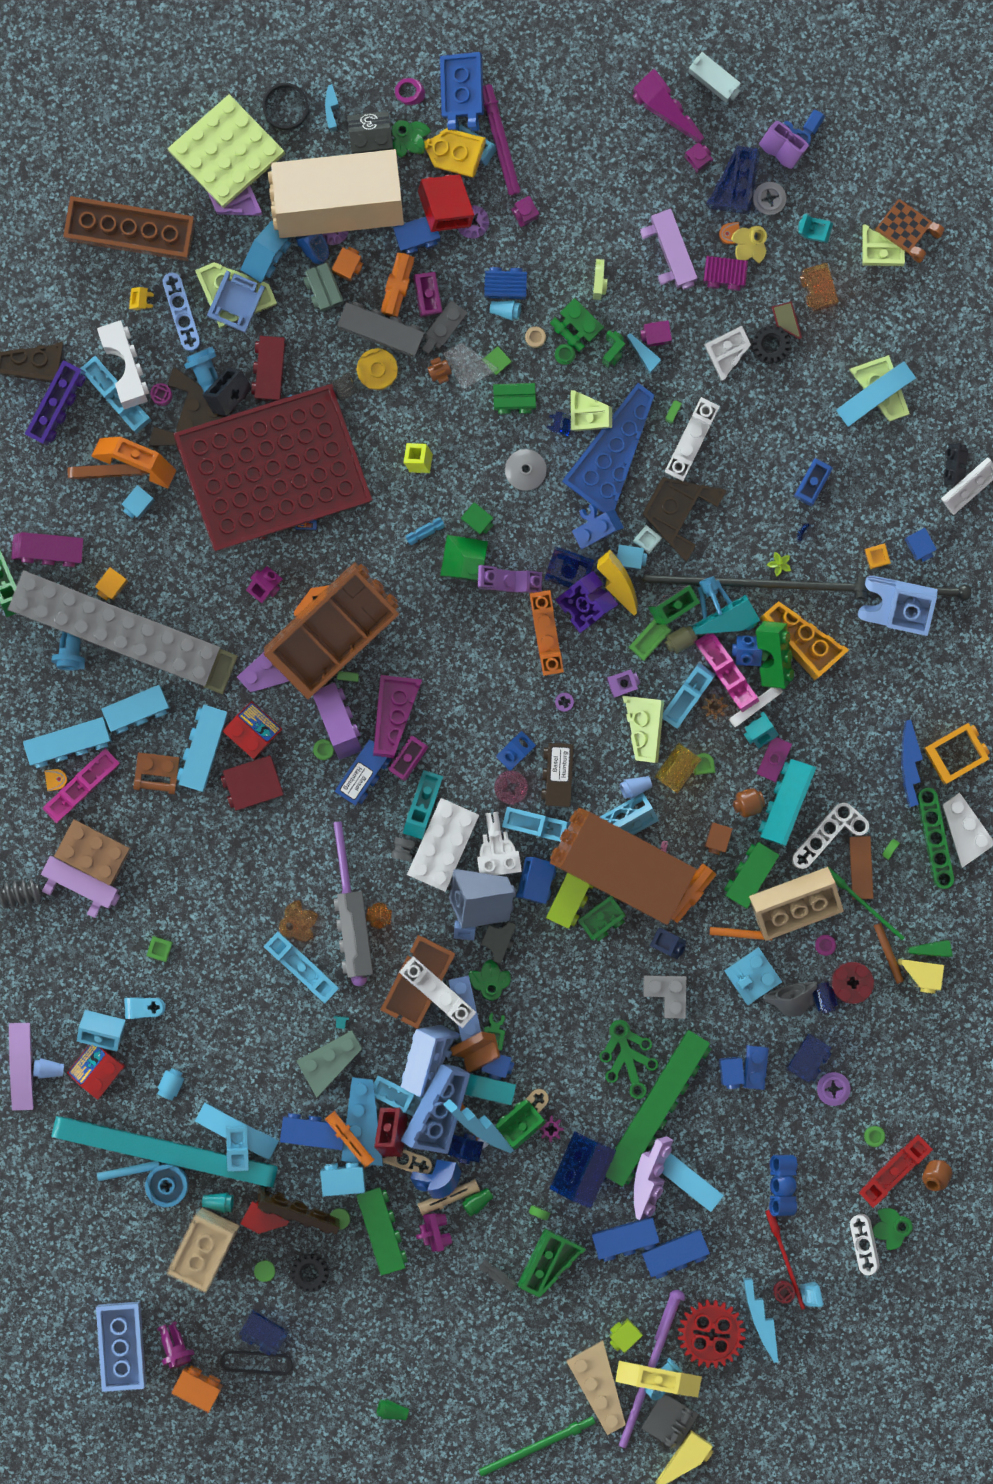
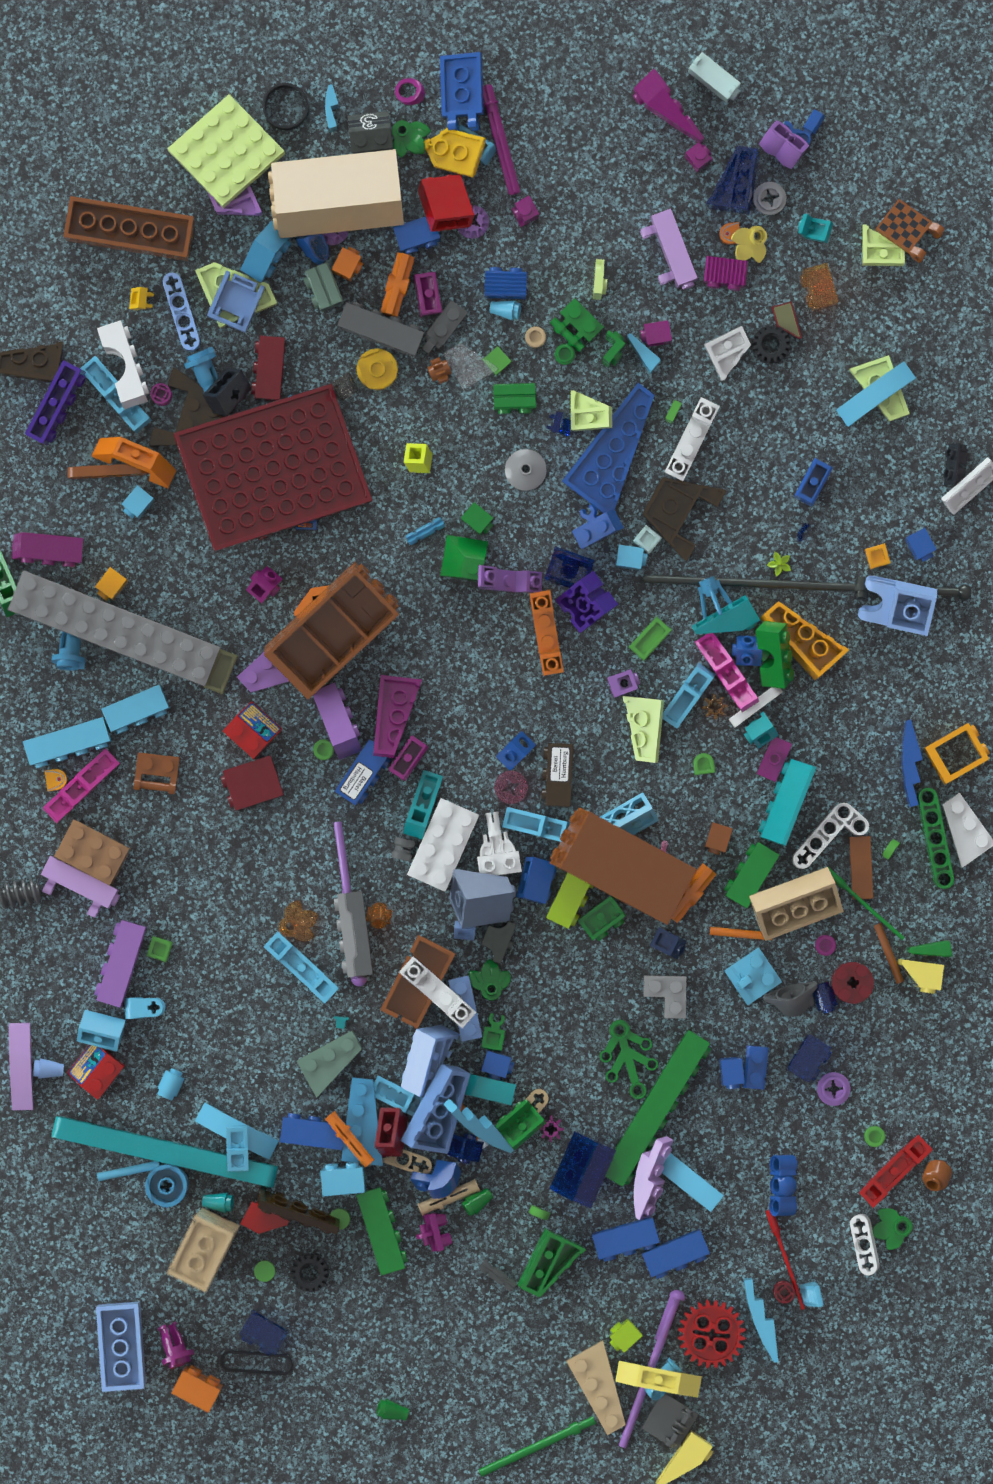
medium azure brick [177,704,229,792] -> none
bright green tile [337,671,359,683] -> none
dark orange panel [451,1032,500,1073] -> none
medium lavender bush [555,693,574,712] -> none
yellow slope [597,550,638,615] -> none
light blue cone [620,776,652,799] -> none
green brick [647,585,700,625] -> none
clear yellow hinge [655,742,702,793] -> none
olive brick [665,626,697,654] -> none
dark orange head [733,788,765,818] -> none
none -> medium lavender brick [94,920,147,1008]

